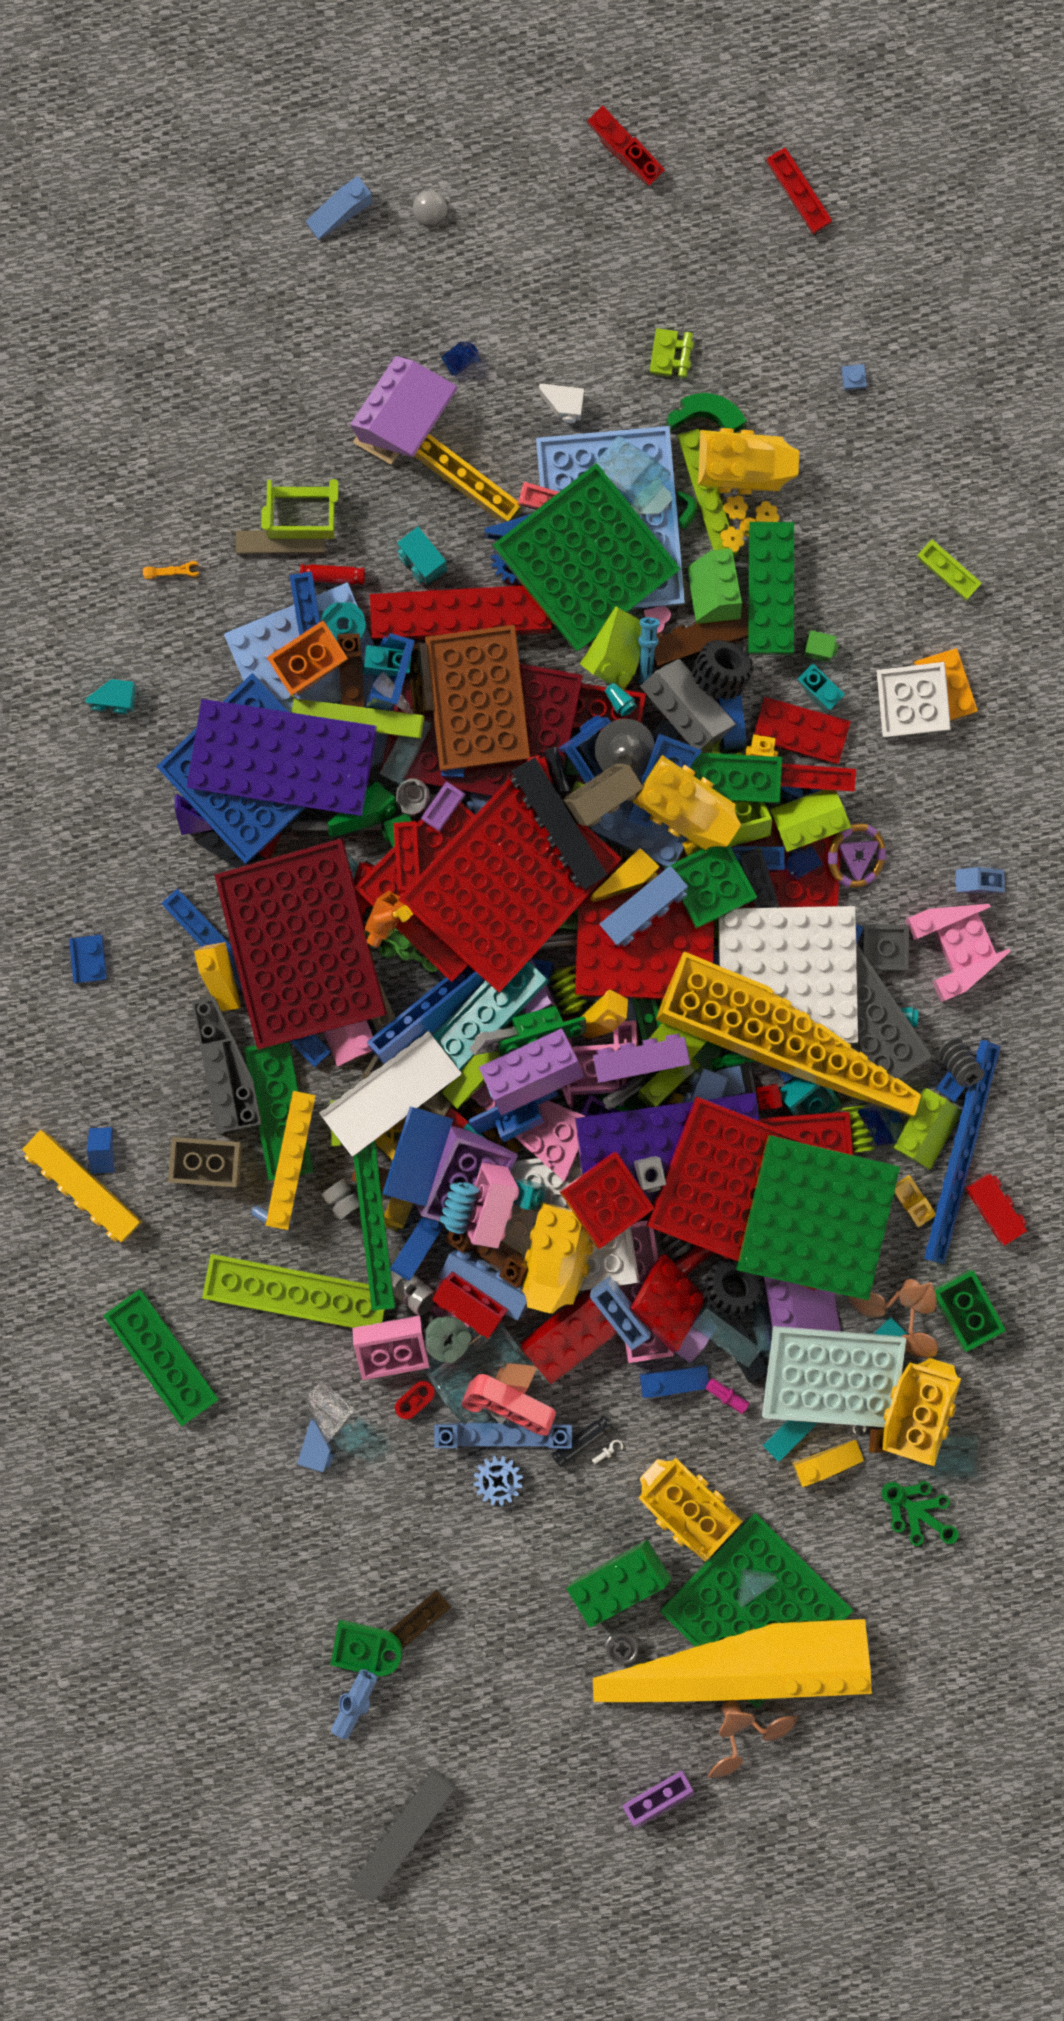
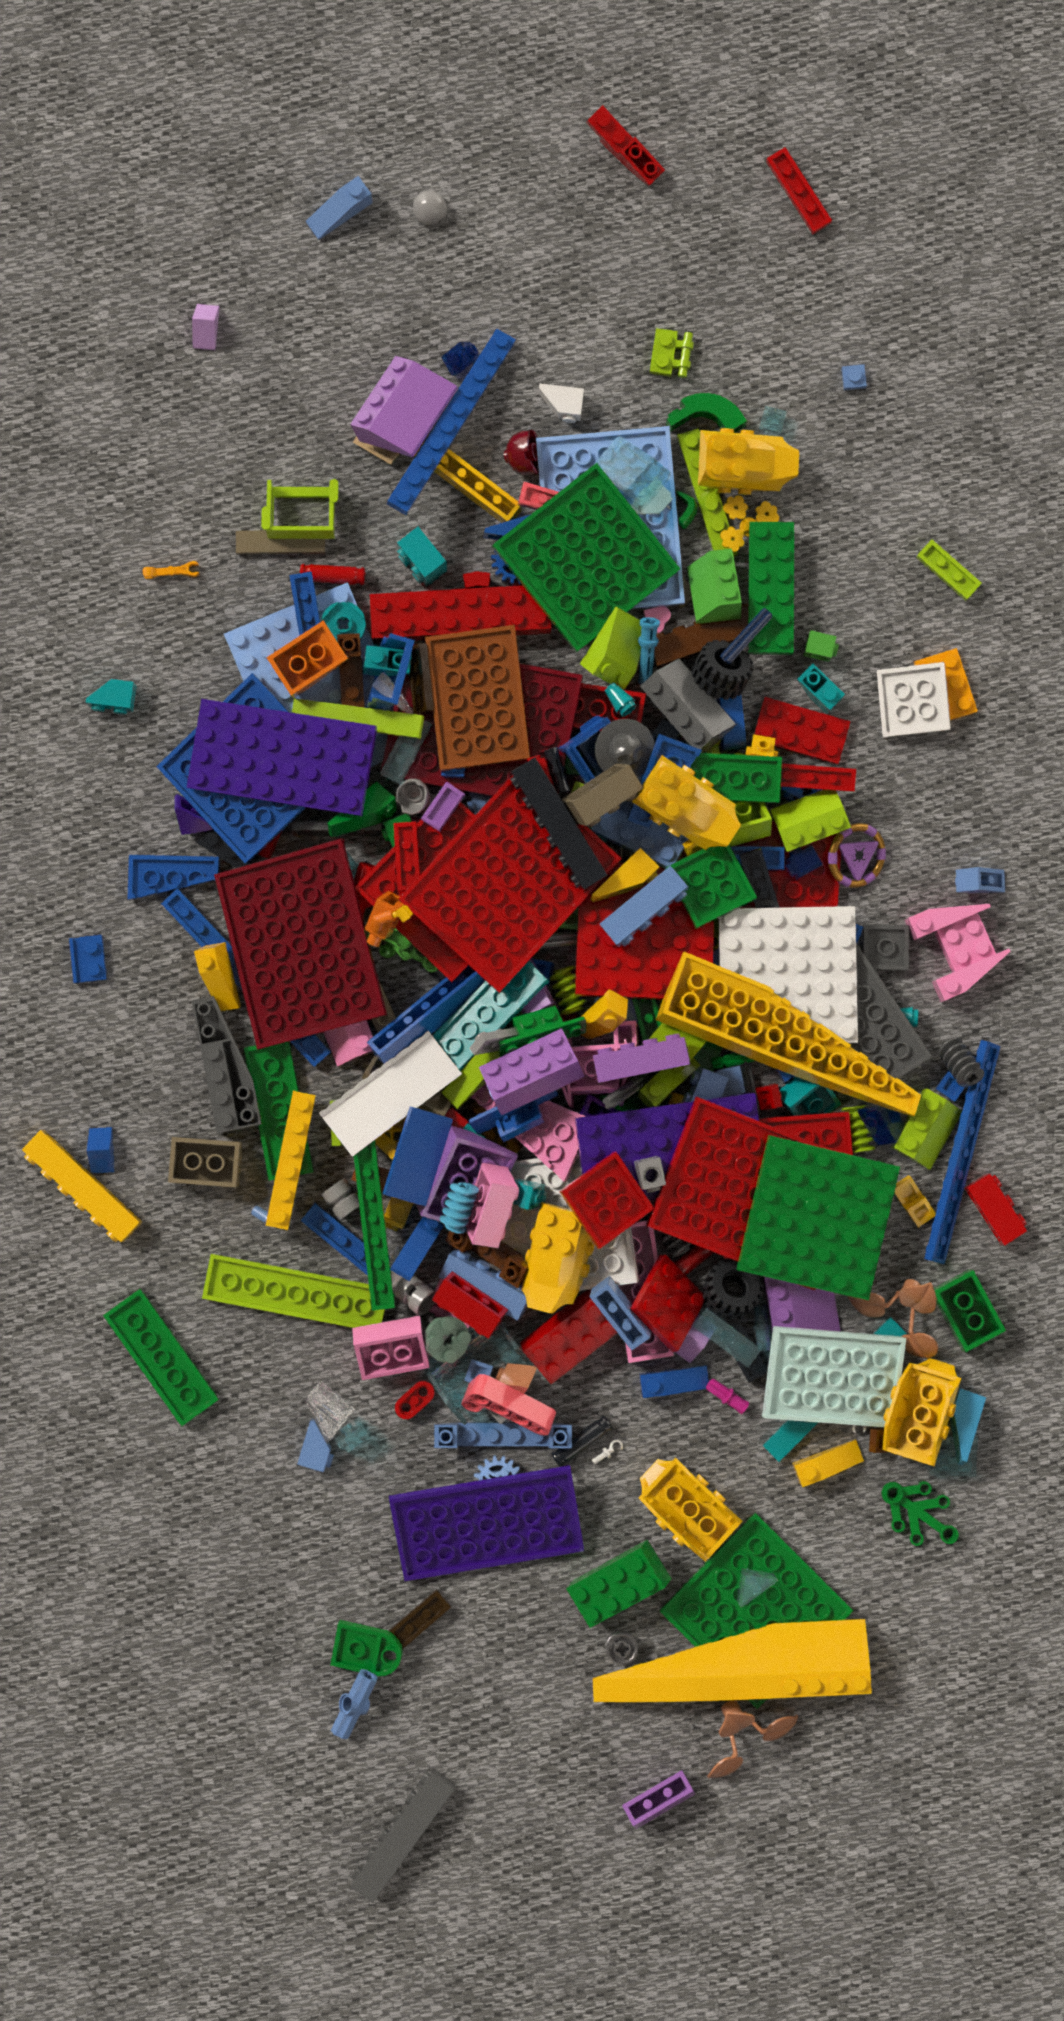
none -> blue wing [128,855,220,900]
none -> lavender slope [192,304,219,350]
none -> blue plate [301,1203,368,1276]
none -> blue plate [387,329,516,515]
none -> dark purple plate [389,1465,584,1581]
none -> red piece [463,571,491,589]
none -> medium blue plate [464,1359,493,1382]
none -> dark red cylinder [504,430,539,475]
none -> dark blue axle [720,608,772,664]
none -> clear light blue plate [759,406,787,435]
none -> dark azure slope [950,1388,986,1465]

